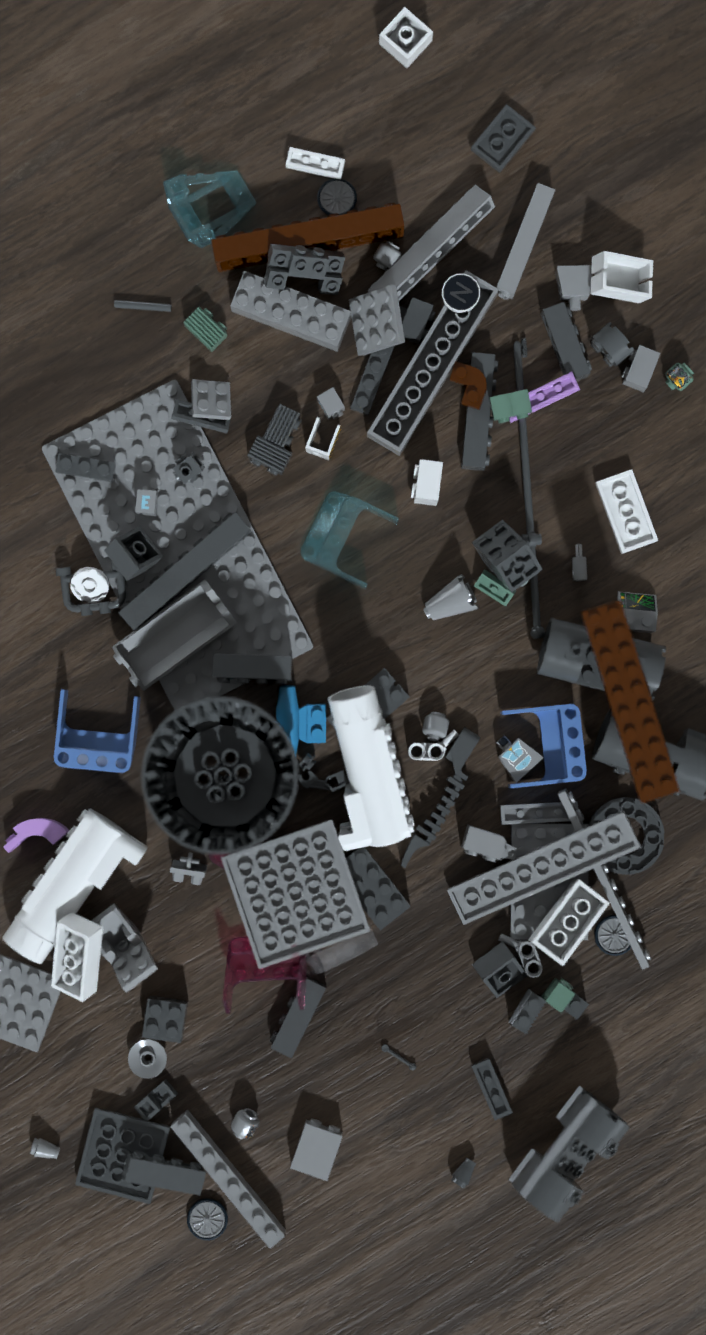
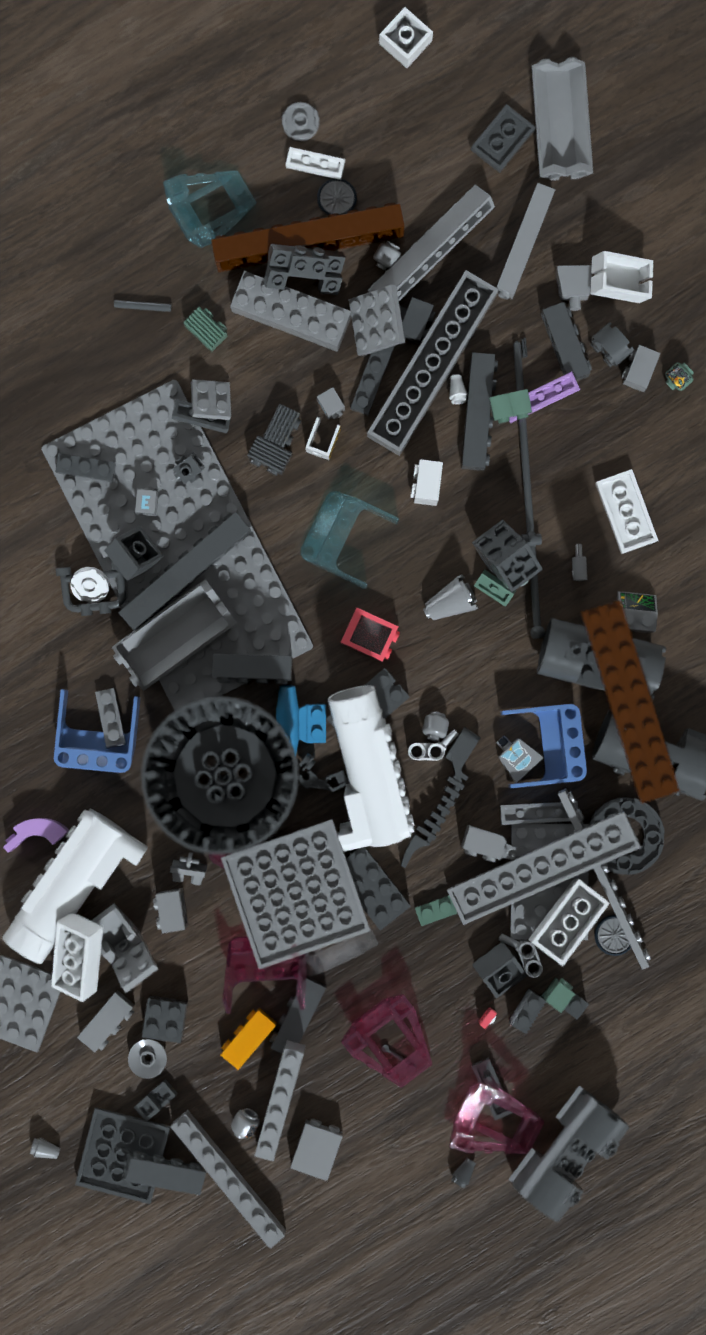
light grey wheel [187,1198,228,1240] -> none
black tile [442,274,480,313] -> none
reddish brown plate [449,361,487,410] -> none
none -> light grey brick [77,990,135,1053]
none -> light grey plate [95,688,126,749]
none -> light grey brick [153,888,189,933]
none -> light orange brick [221,1008,277,1070]
none -> light grey brick [255,1040,306,1161]
none -> light grey tile [282,102,319,141]
none -> window [341,608,400,662]
none -> clear pink windscreen [341,994,433,1088]
none -> sand green plate [414,895,457,926]
none -> white cone [449,374,468,404]
none -> clear pink windscreen [449,1083,544,1154]
none -> coral tile [478,1007,497,1029]
none -> light grey panel [532,57,593,180]

